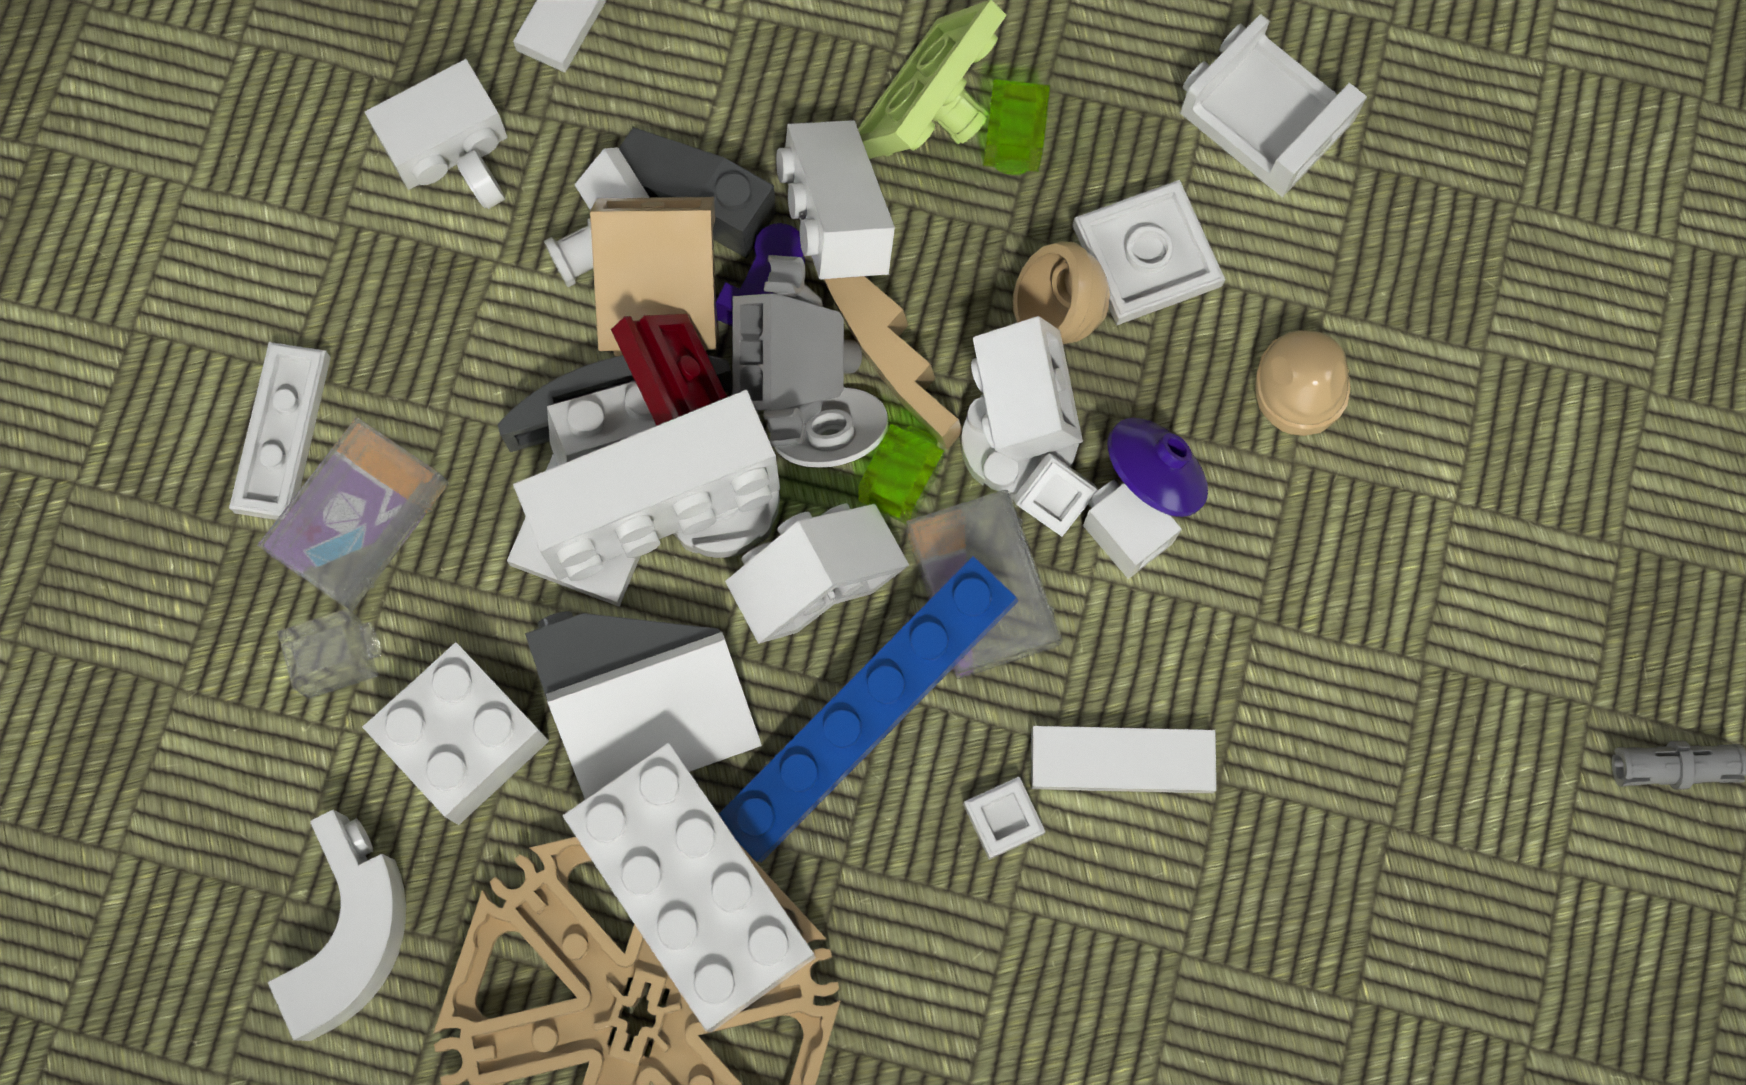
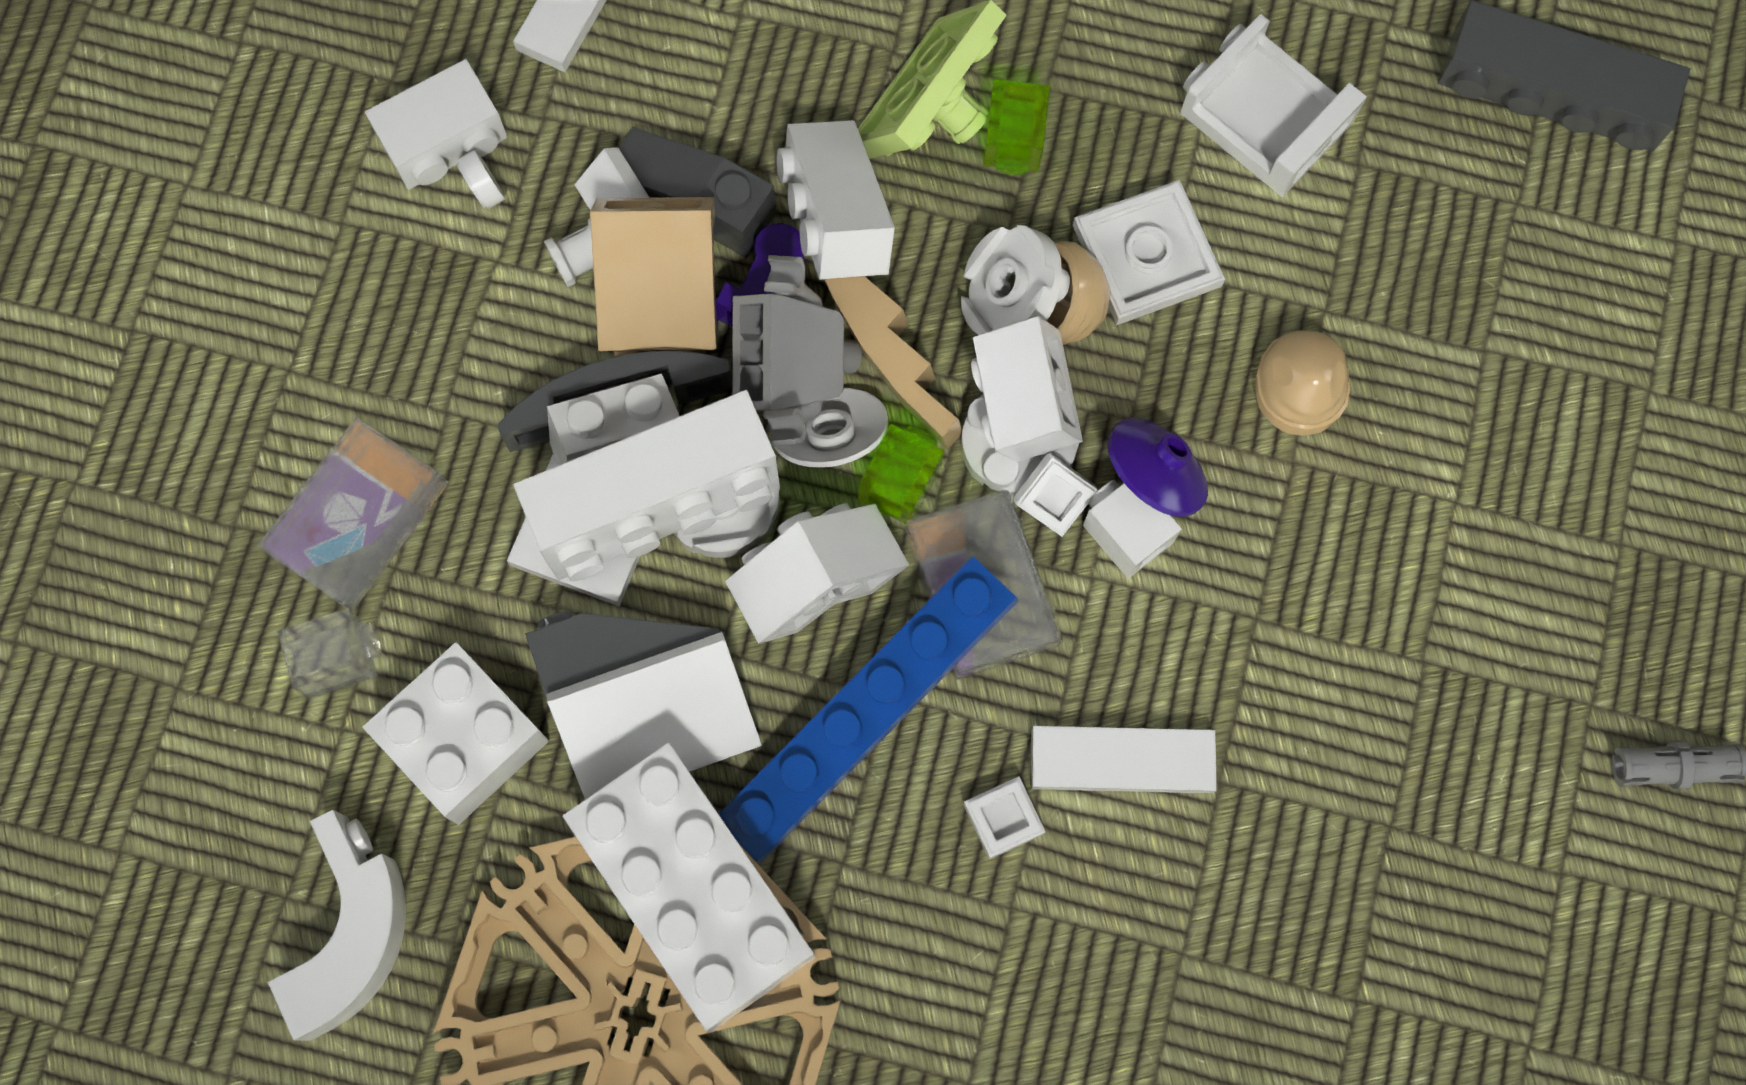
white tile [229,342,331,522] -> none
dark red plate [611,314,727,426] -> none
none -> white plate [961,225,1070,335]
none -> dark grey brick [1438,0,1691,152]

